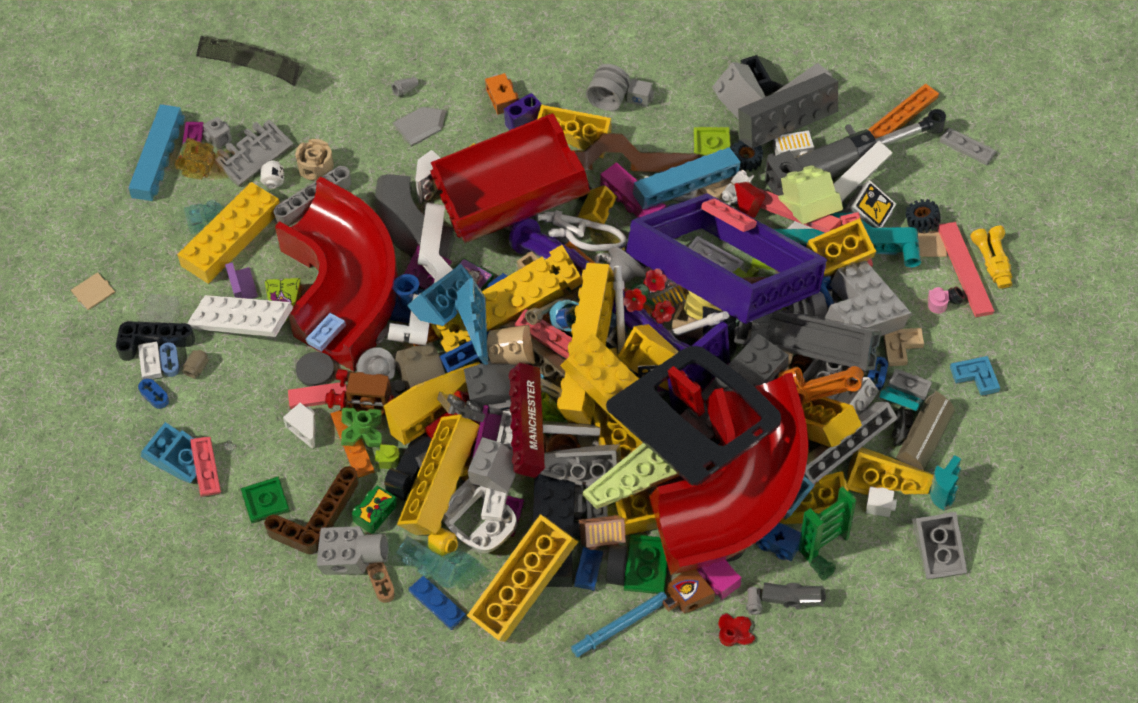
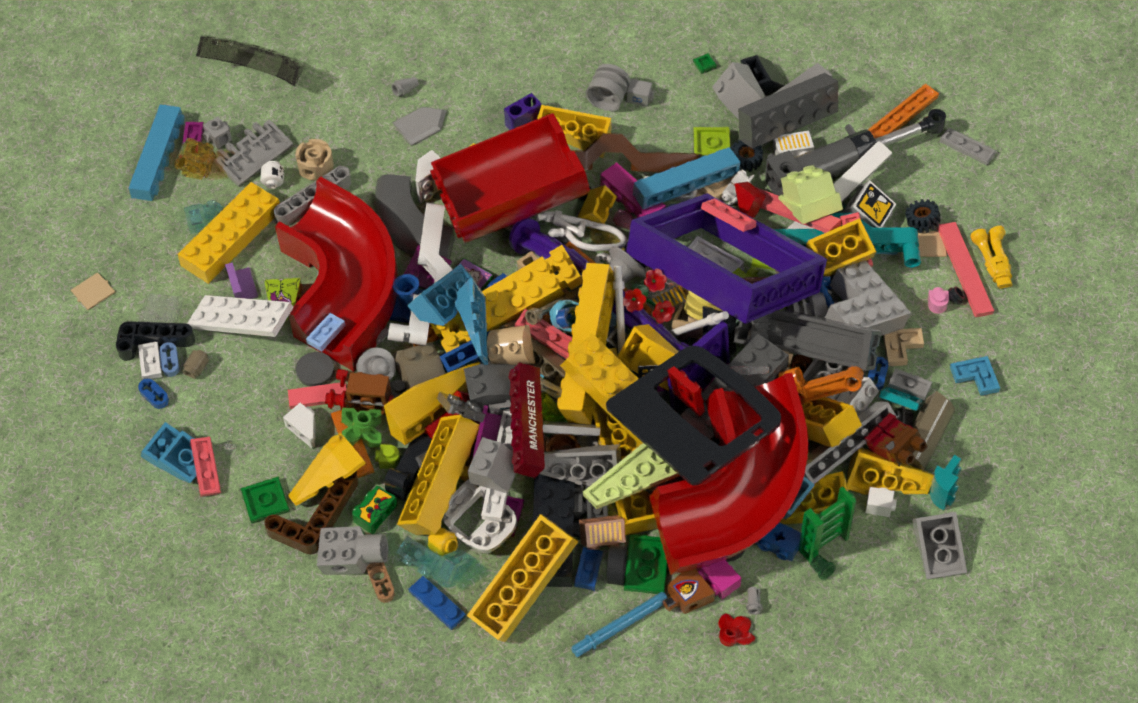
orange brick [485,73,519,115] -> none
dark grey piece [762,582,826,609] -> none
none -> yellow wedge [288,433,366,506]
none -> clear pink cone [613,209,635,230]
none -> green tile [693,53,717,74]
none -> clear piece [731,365,770,375]
none -> hips [865,413,928,467]

